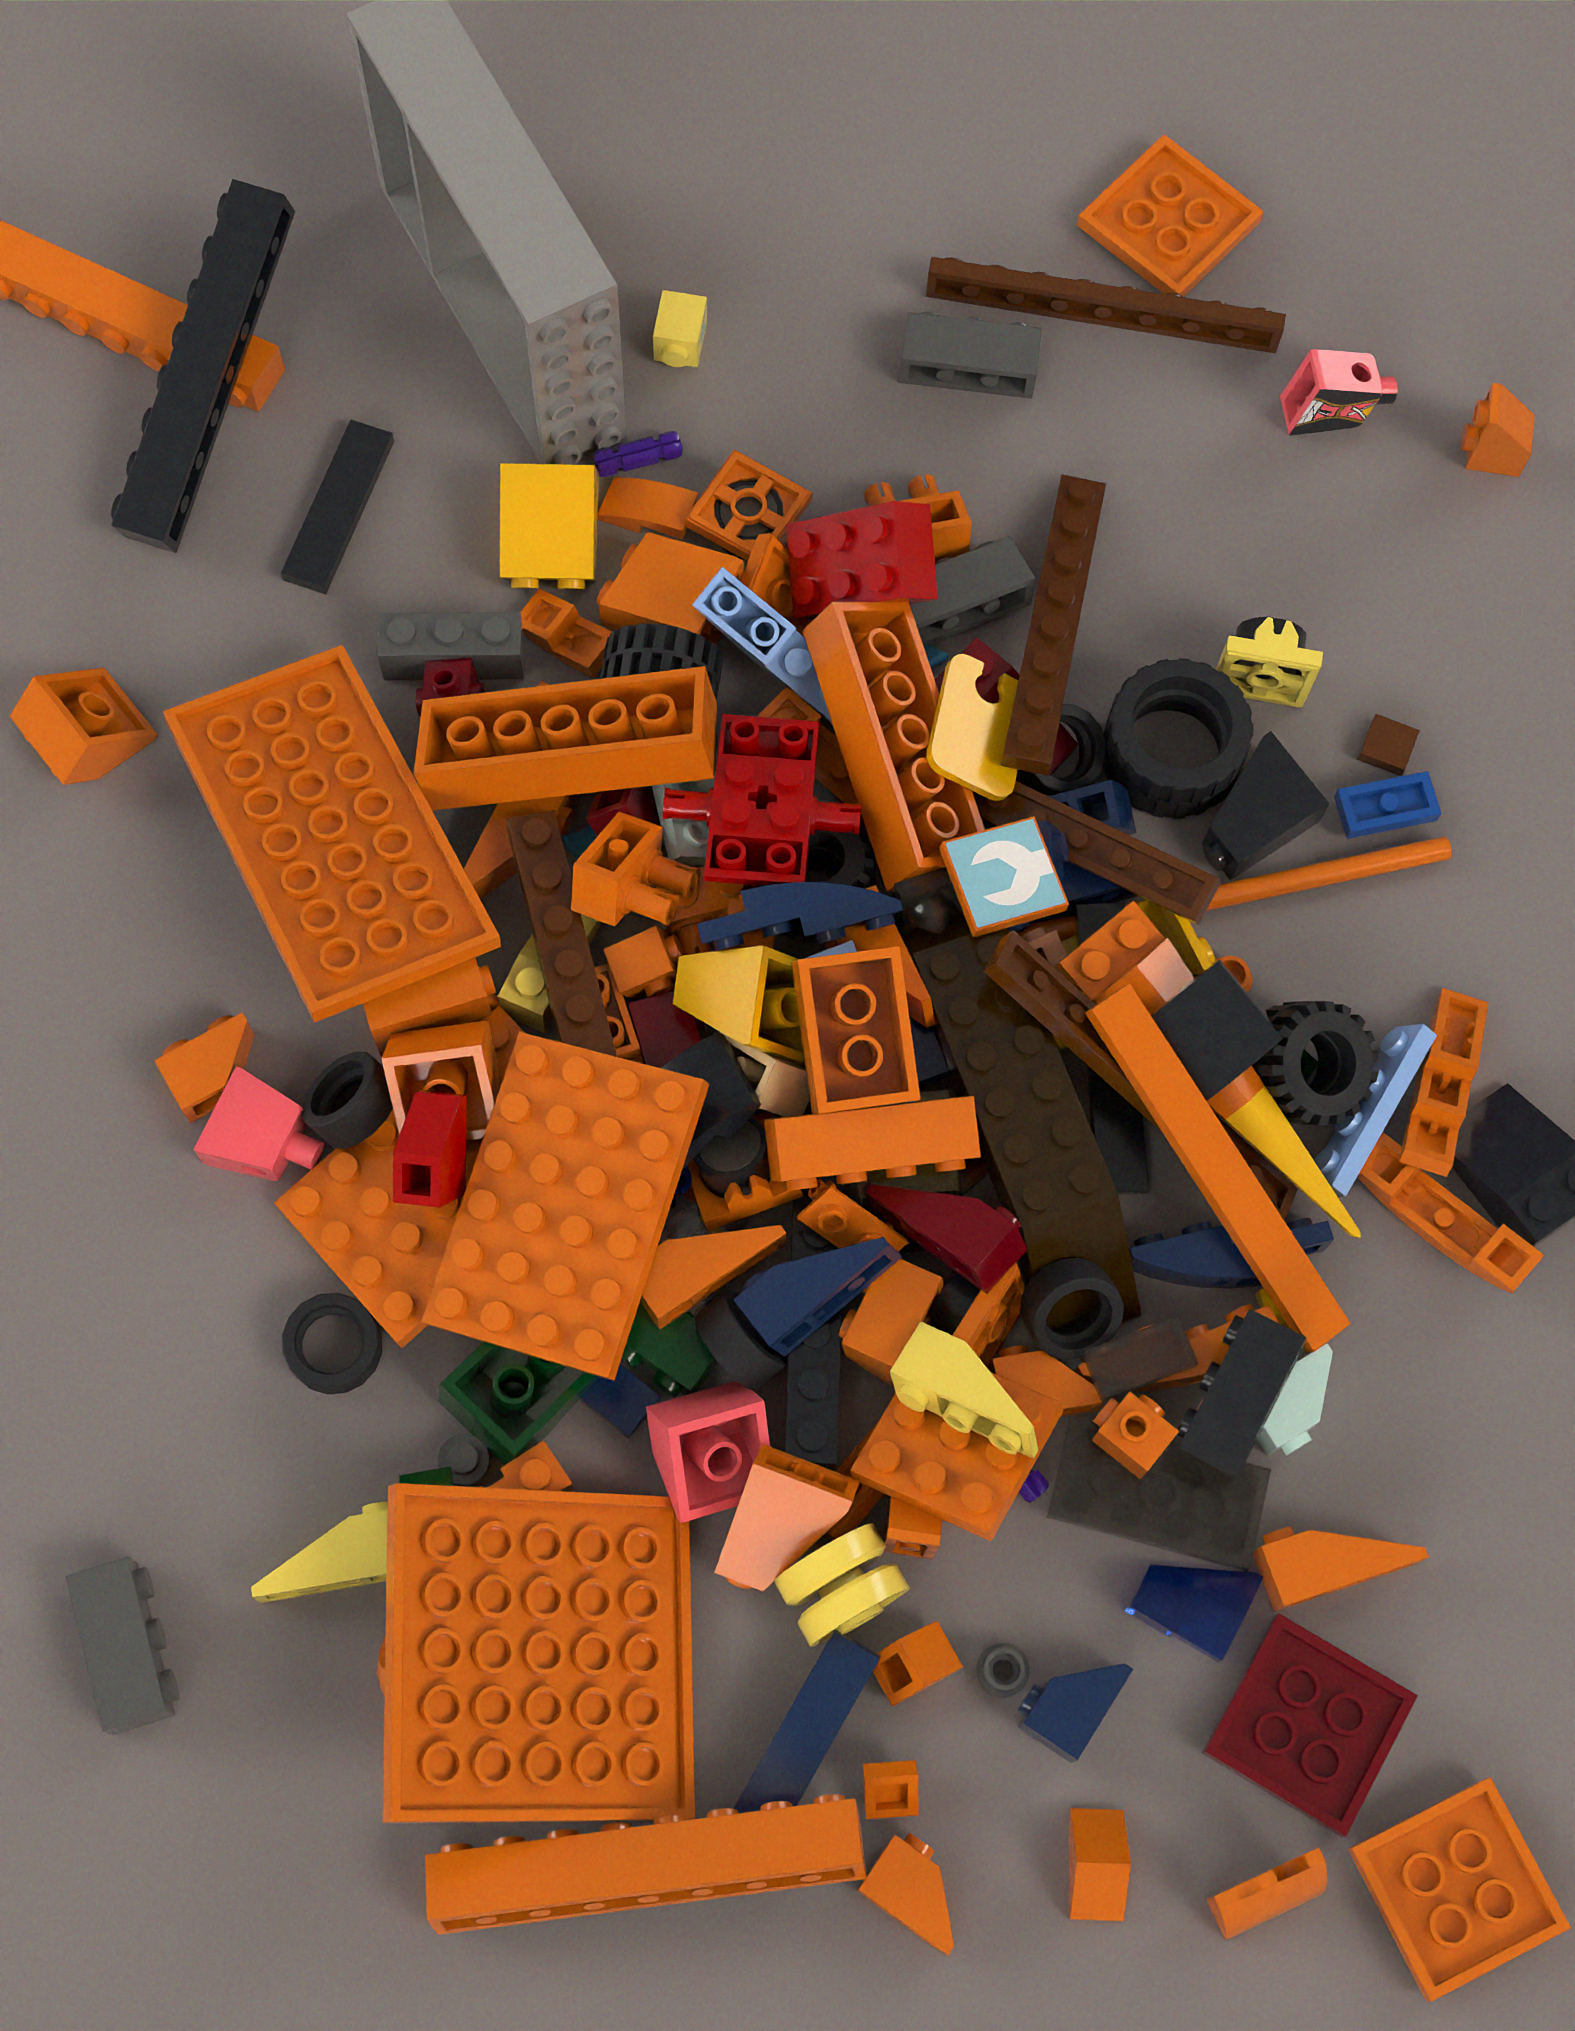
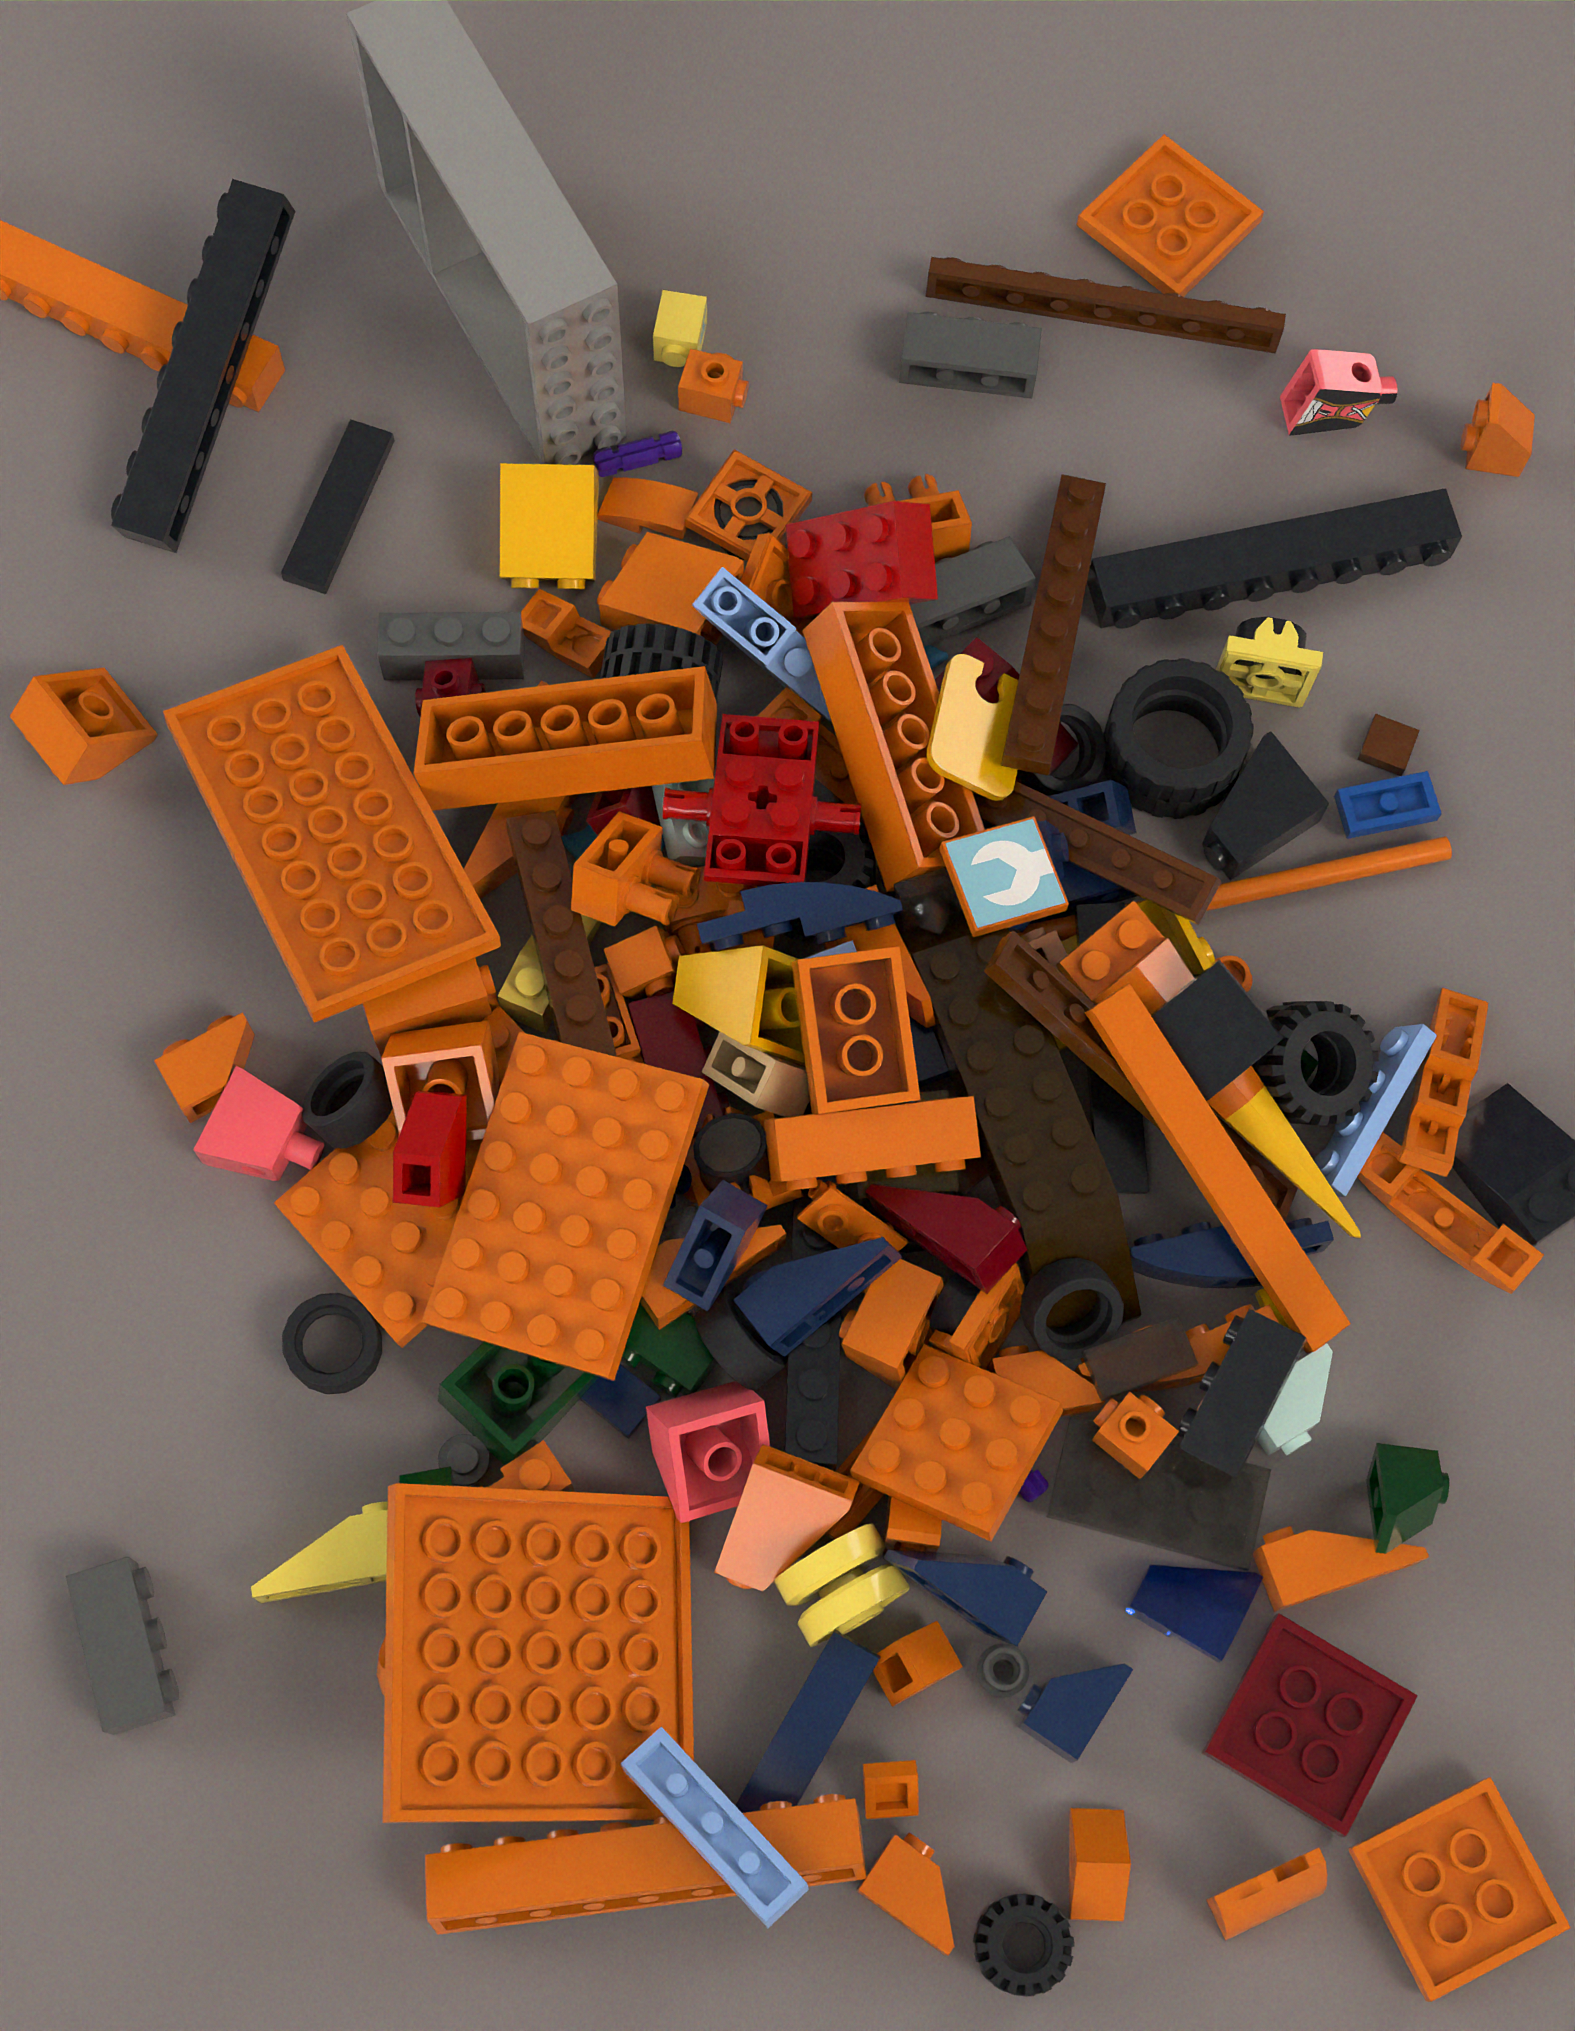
black slope [662,1032,762,1169] -> none
light yellow slope [890,1321,1038,1459] -> none
none -> light blue plate [621,1727,809,1928]
none -> dark blue slope [663,1180,768,1311]
none -> orange brick [678,348,749,423]
none -> dark blue slope [883,1549,1047,1646]
none -> black tyre [973,1893,1075,1997]
none -> black brick [1087,488,1462,629]
none -> dark green slope [1366,1443,1449,1554]

